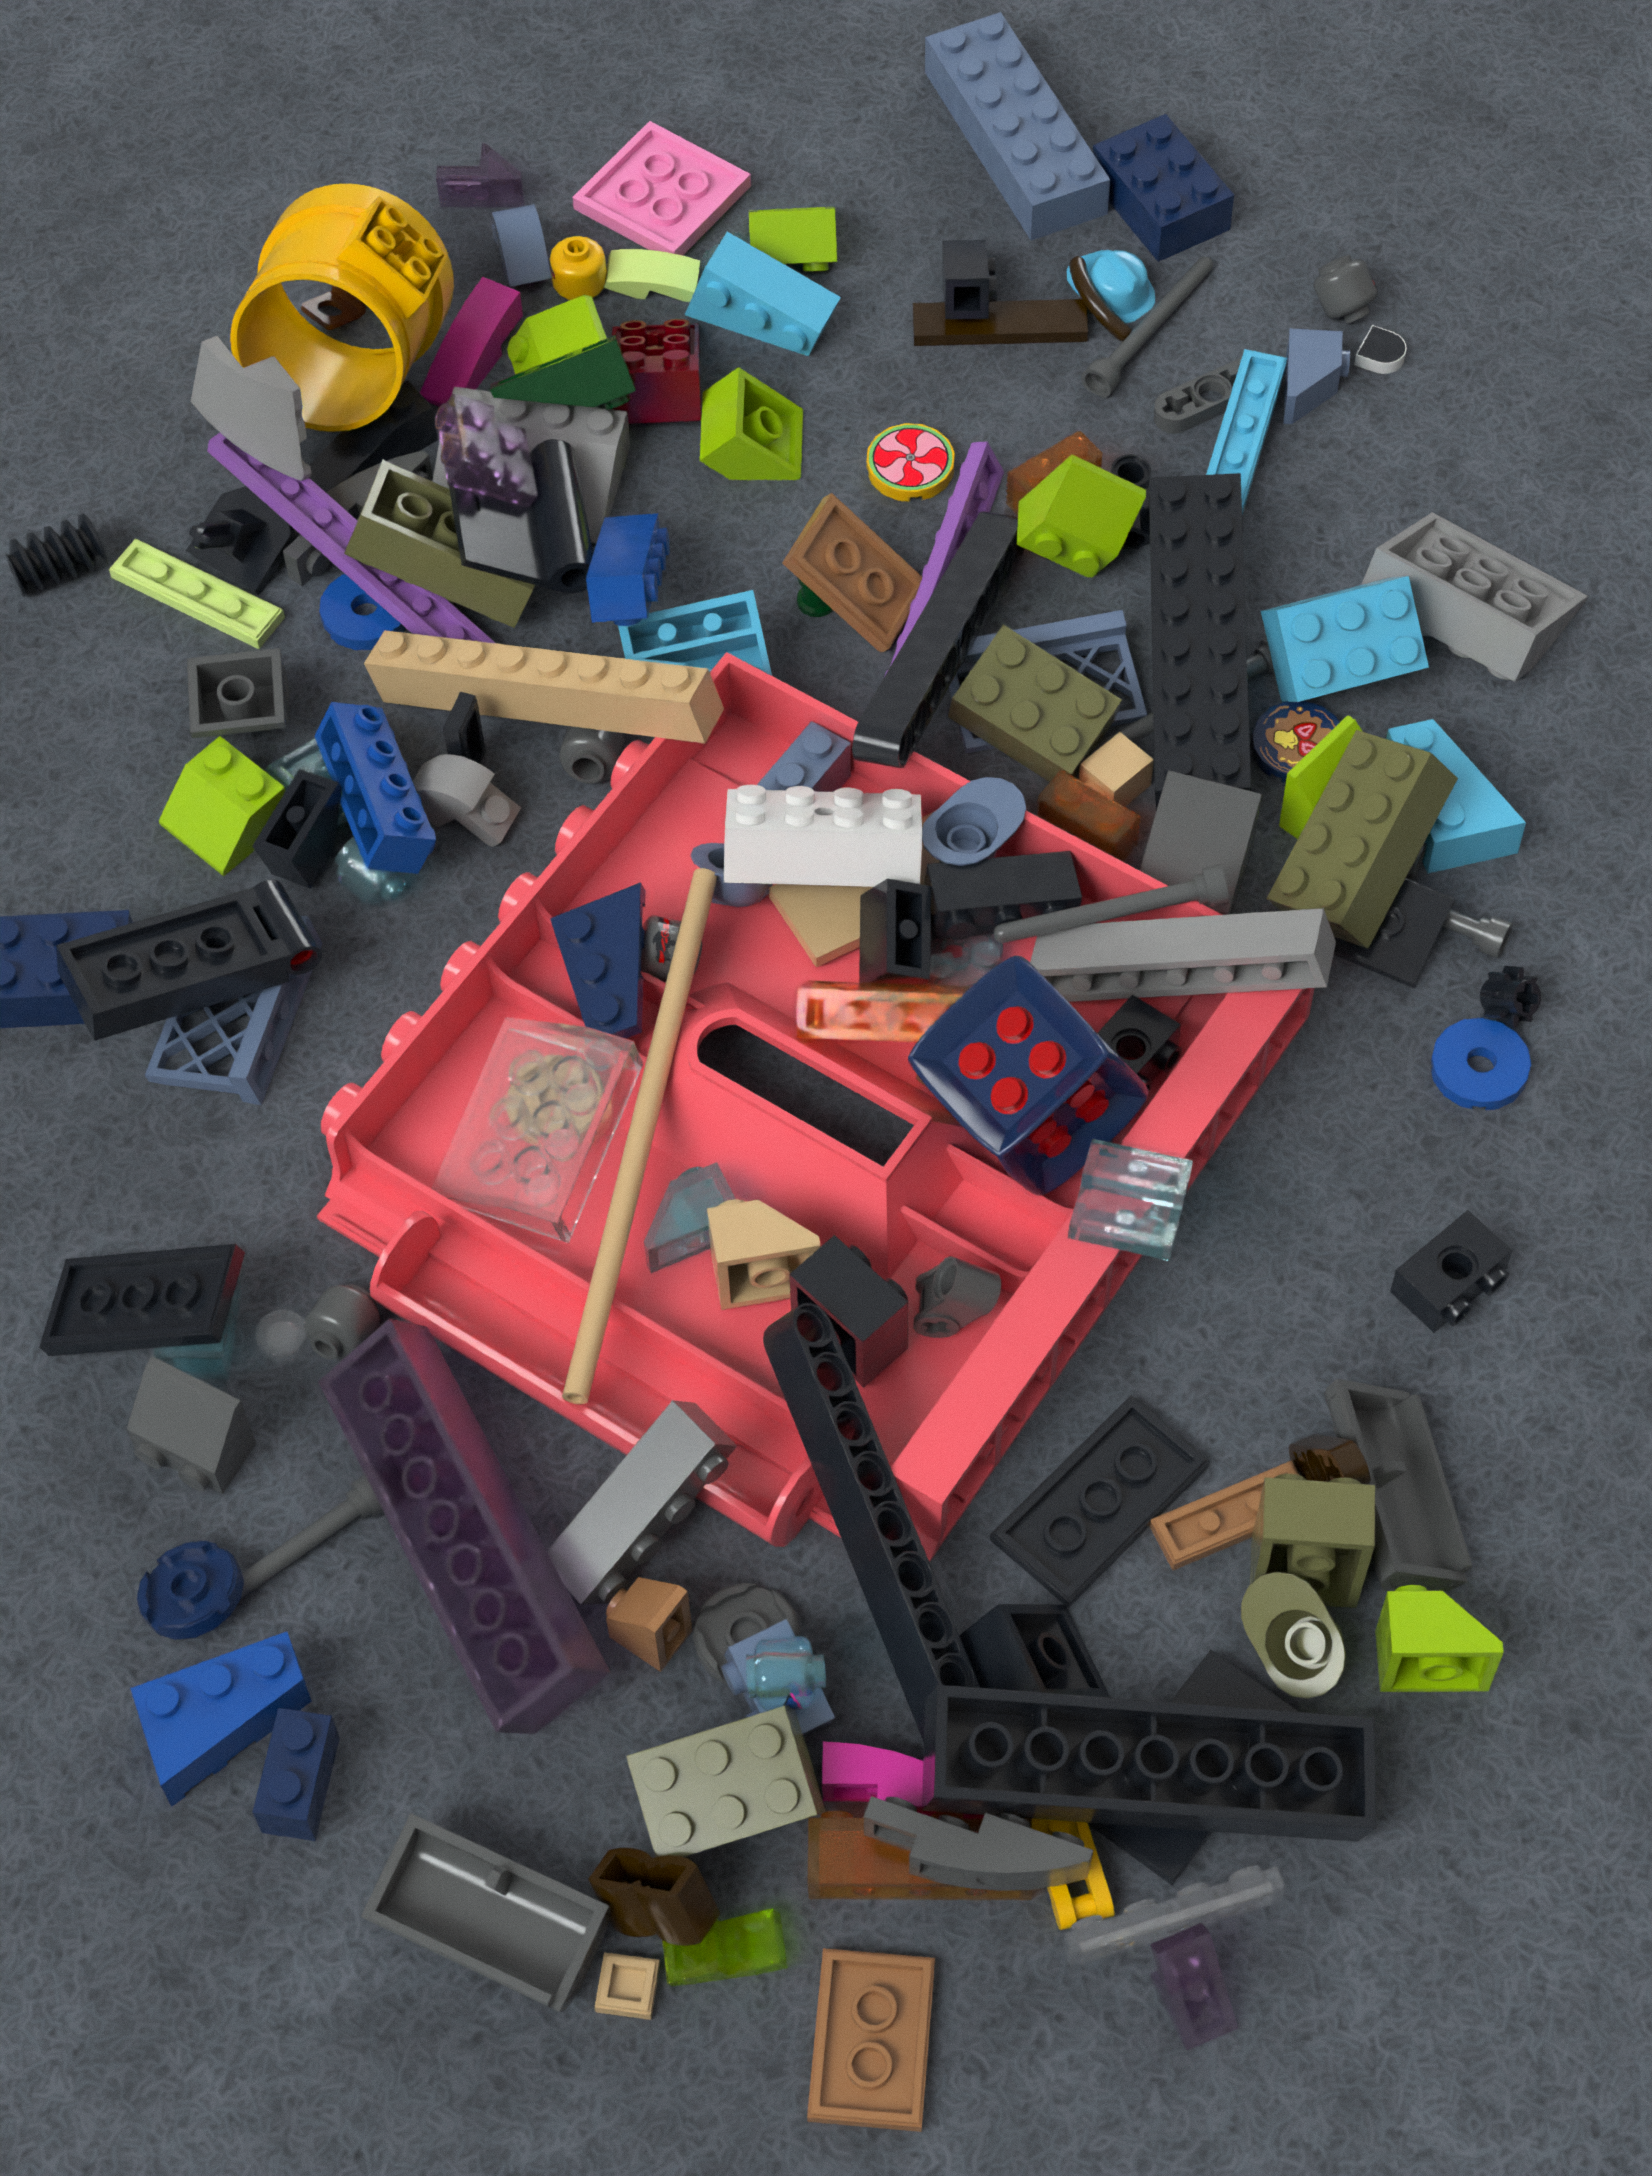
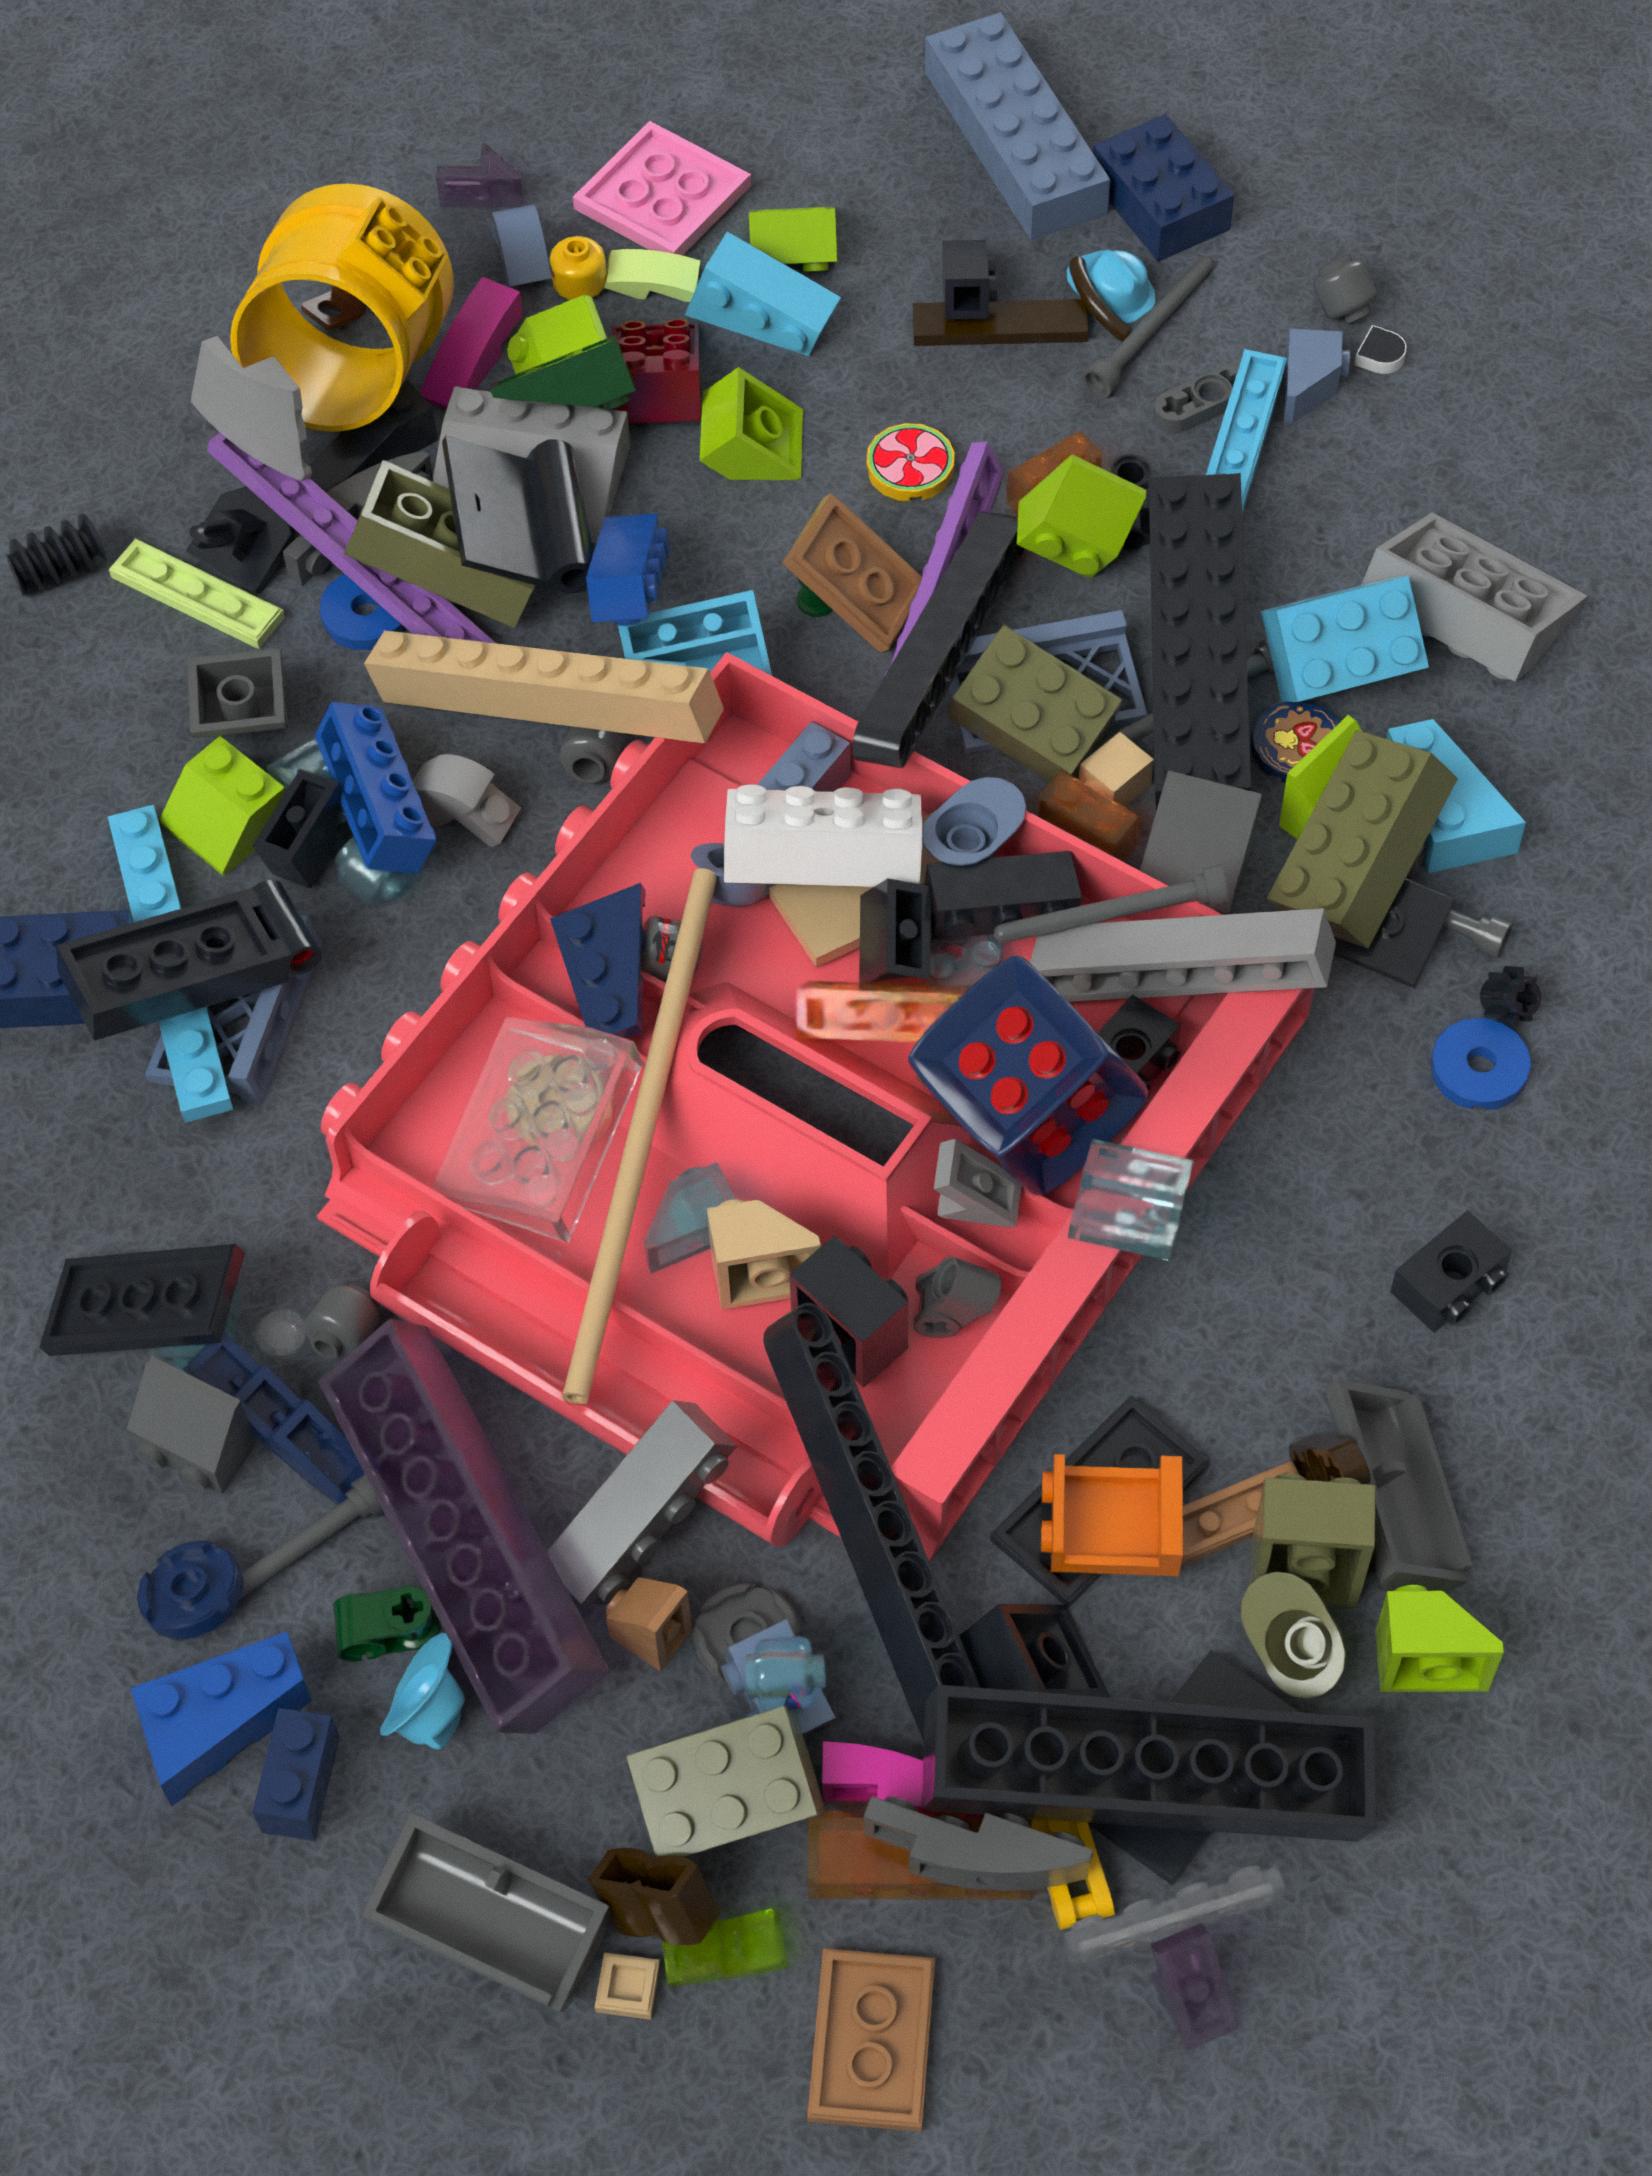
clear purple plate [435,393,537,508] -> none
black tile [443,692,486,764] -> none
none -> medium azure plate [108,804,233,1123]
none -> dark blue slope [182,1332,381,1505]
none -> dark green piece [333,1586,441,1662]
none -> medium azure piece [380,1633,465,1750]
none -> light grey slope [934,1139,1021,1227]
none -> orange panel [1041,1454,1183,1576]

